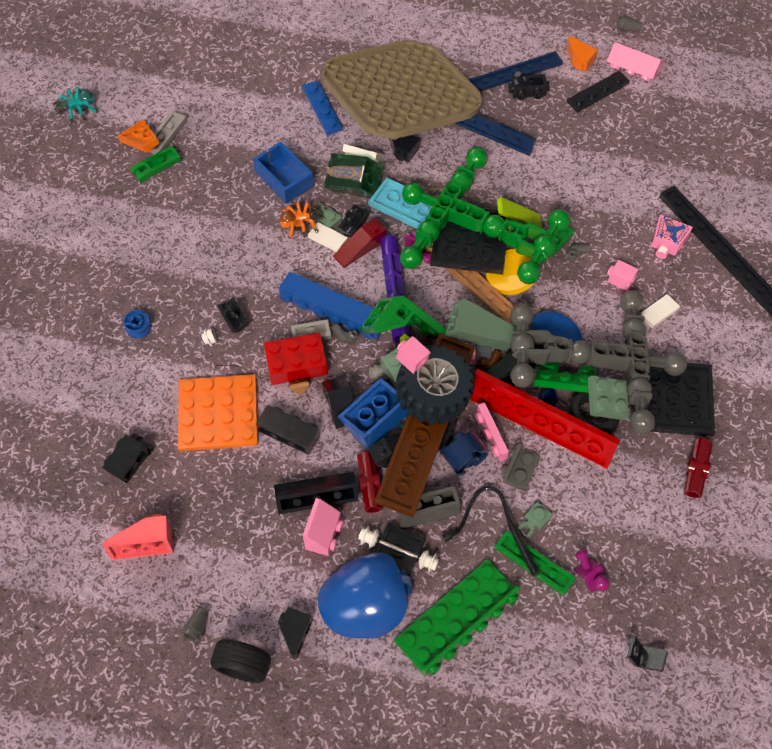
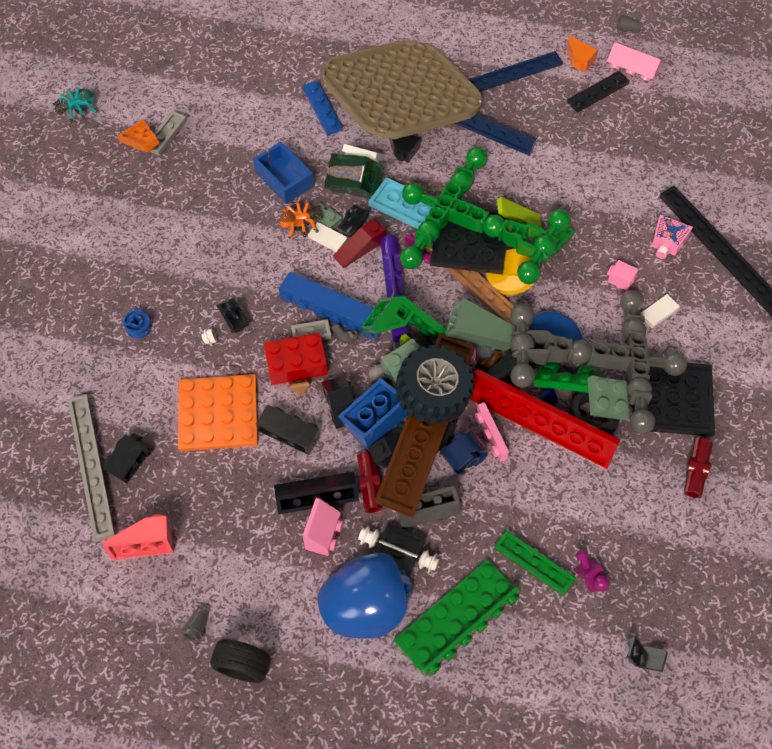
green plate [131,145,182,183] -> none
black slope [278,607,313,660] -> none
bright pink brick [396,336,431,374] -> none
black piece [442,486,540,577] -> none
dark grey bracket [501,443,540,491] -> none
black brick [508,71,550,100] -> none
sand green plate [518,502,553,538] -> none
dark grey arm [566,244,590,260] -> none
none -> light grey plate [67,394,115,542]

